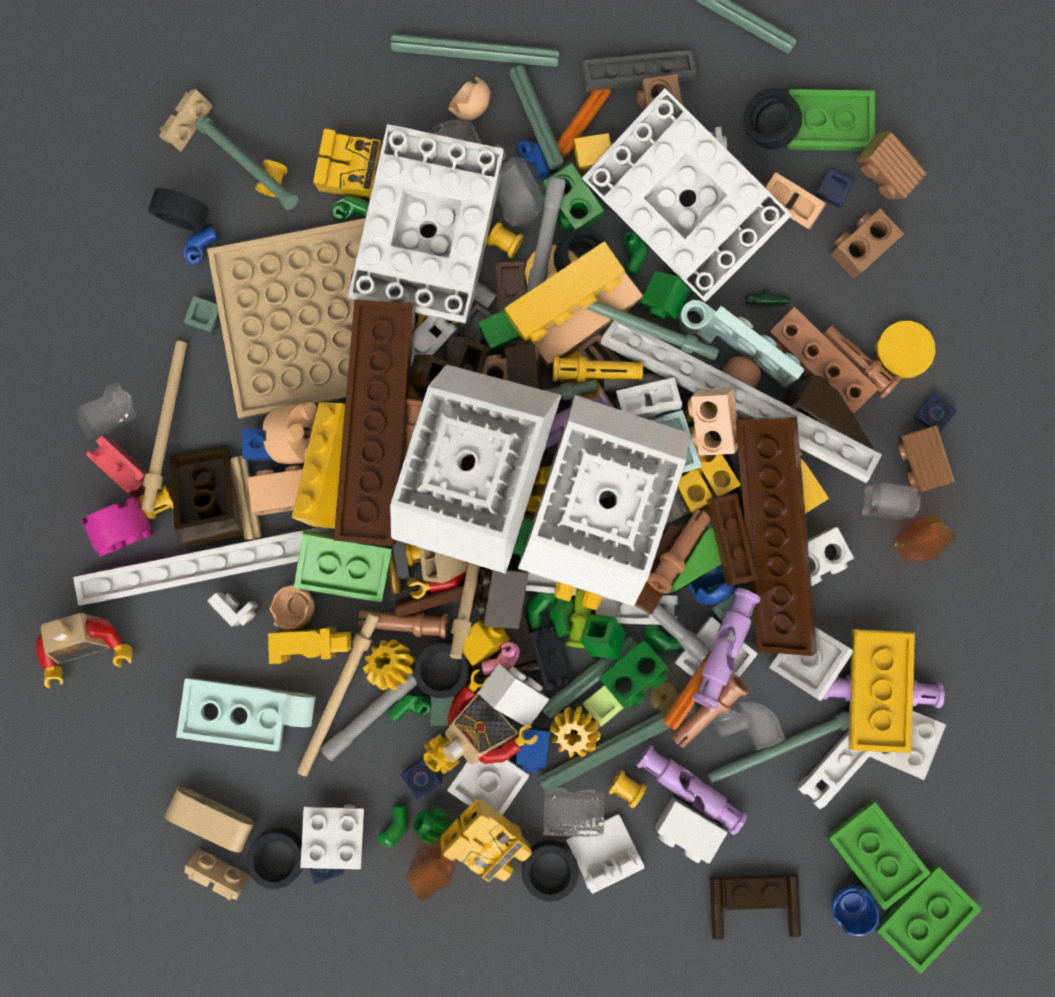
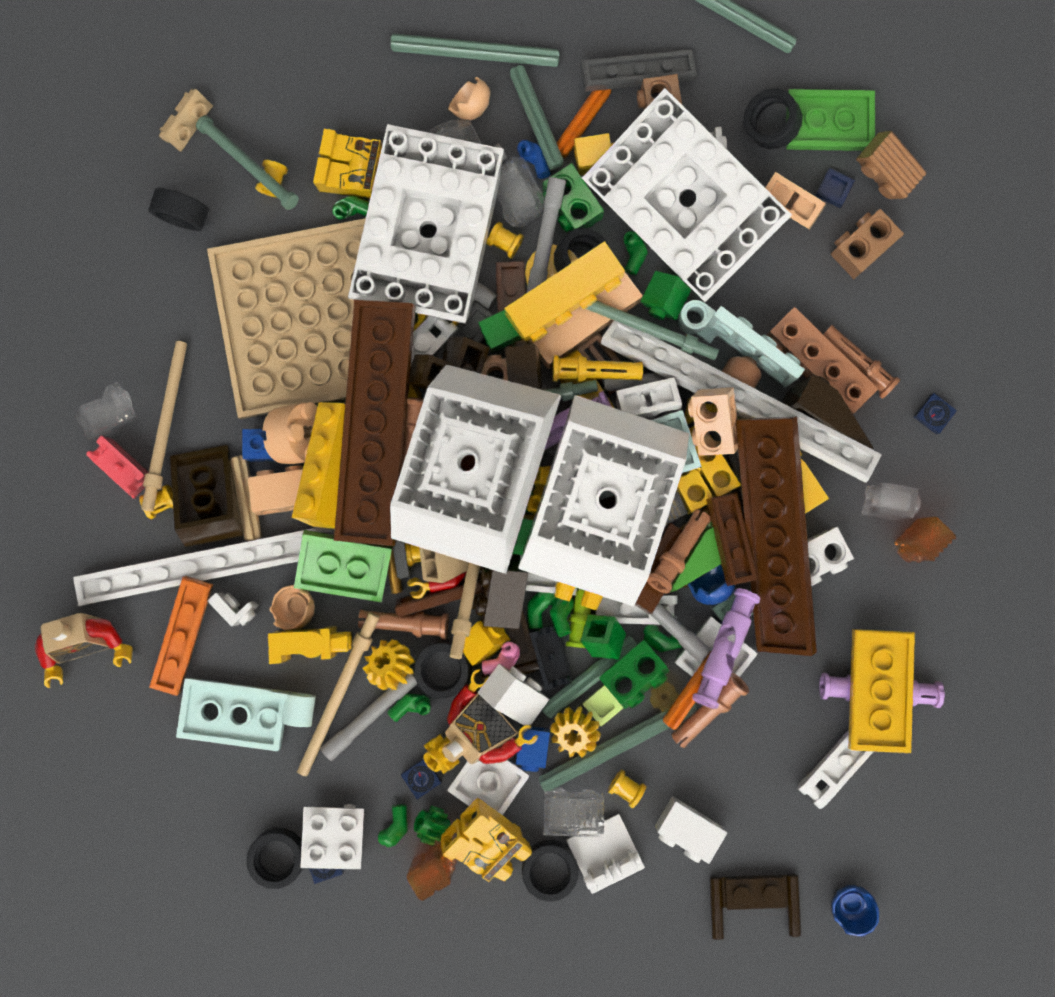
dark pink brick [81,496,153,557] -> none
tan beam [164,787,255,852] -> none
sand green tile [183,296,220,334] -> none
blue arm [184,226,219,264] -> none
tan hinge [184,848,250,901] -> none
sand green tile [431,695,457,726] -> none
lavender piece [636,744,748,835] -> none
sand green bar [707,710,849,784] -> none
clear brick [713,700,786,750] -> none
dark green helmet [746,289,791,306] -> none
white plate [769,627,854,701] -> none
bright green plate [826,800,931,911] -> none
white hinge [869,711,946,780] -> none
yellow tile [875,321,936,379] -> none
bright green plate [875,864,982,974] -> none
medium nougat brick [898,426,955,493] -> none
none -> orange tile [149,576,213,696]

